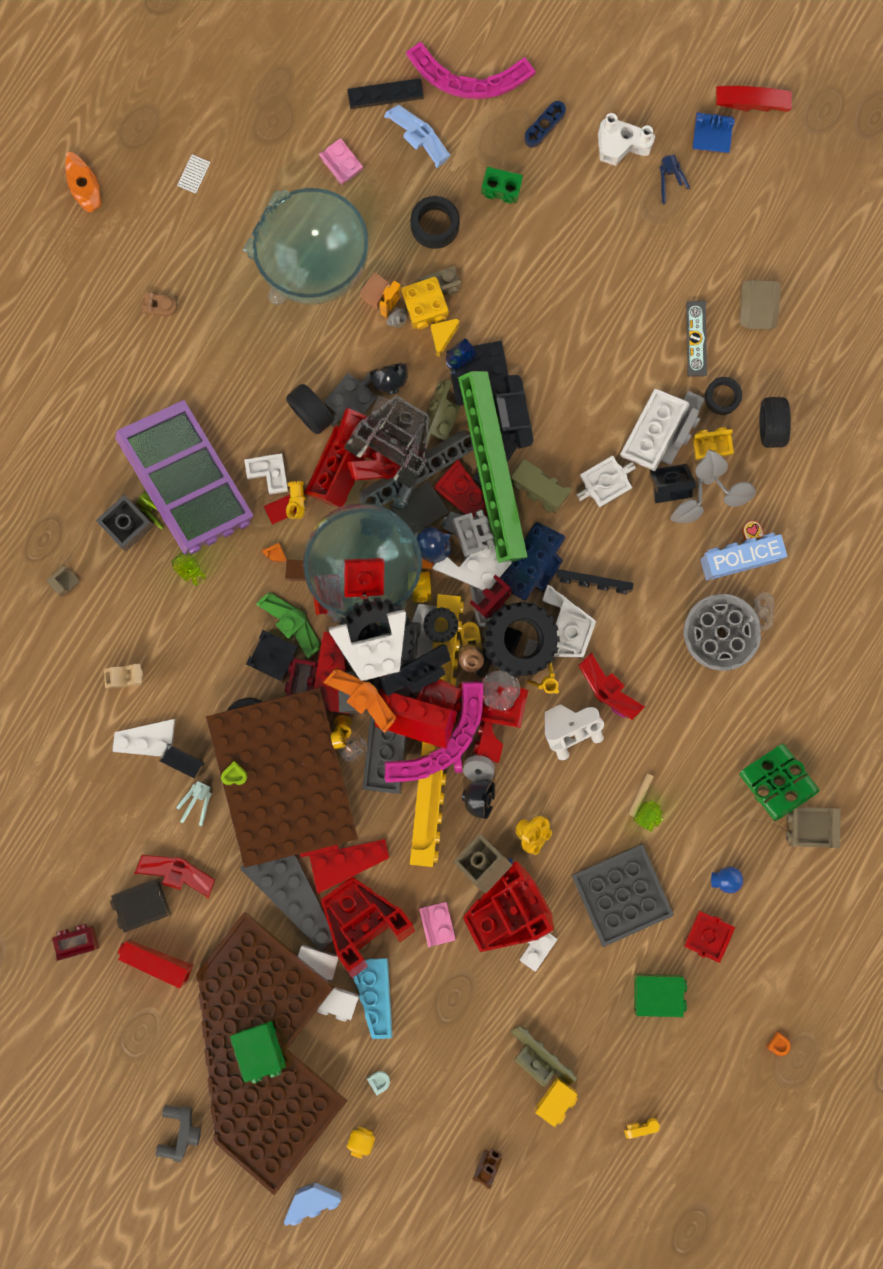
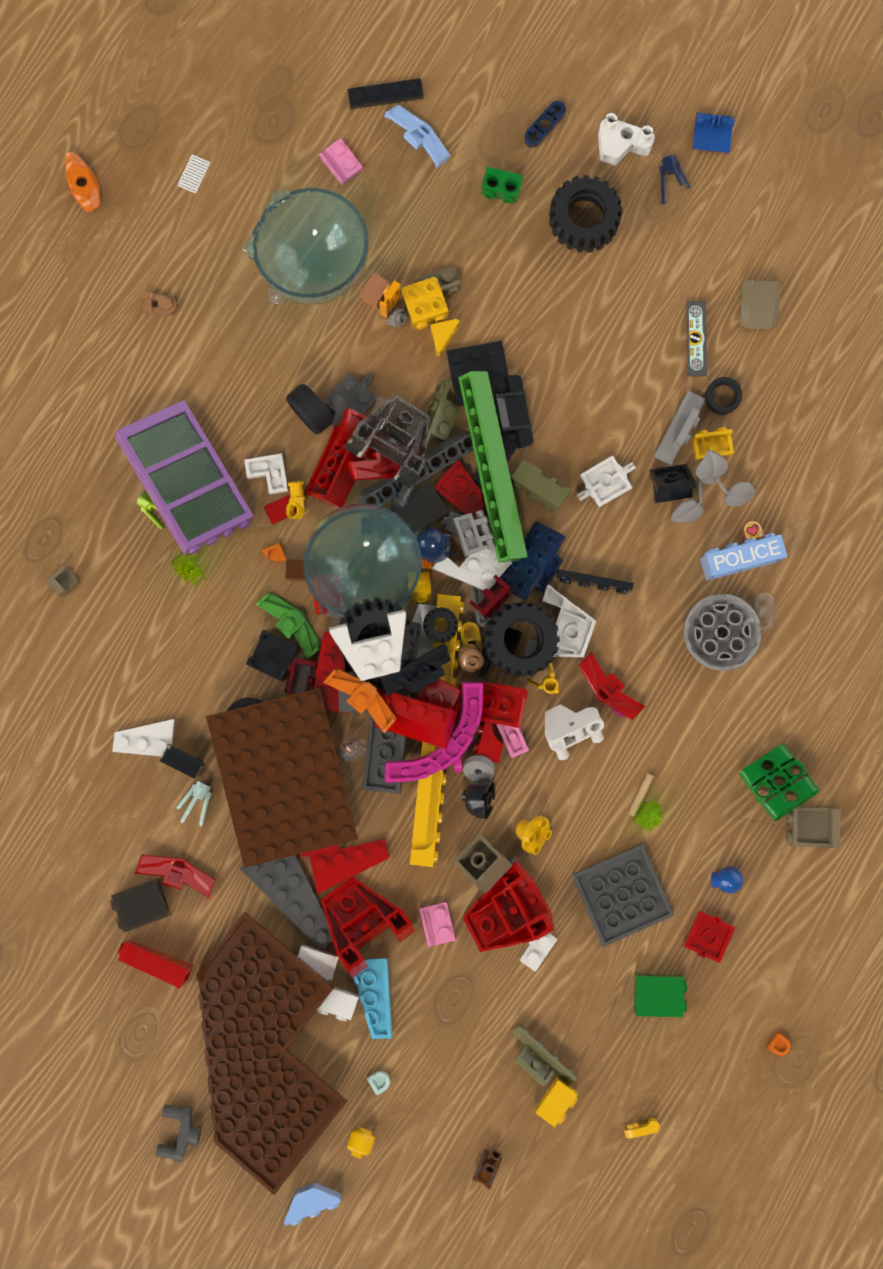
dark red window [52,924,99,961] -> none
dark grey brick [96,495,154,551] -> none
tan brick [104,664,143,688] -> none
lime tile [221,761,247,785] -> none
green brick [230,1021,286,1084] -> none
yellow connector [331,714,352,749] -> none
red plate [344,558,384,599] -> none
black cylinder [369,363,408,395] -> none
dark pink plate [406,42,536,99] -> none
black tyre [410,196,460,249] -> none
clear blue rock [446,338,477,369] -> none
clear plate [482,671,520,710] -> none
white plate [620,389,689,471] -> none
red slope [716,86,792,112] -> none
black tyre [759,397,791,448] -> none
none -> bright pink plate [496,724,529,758]
none -> black tyre [549,175,623,253]

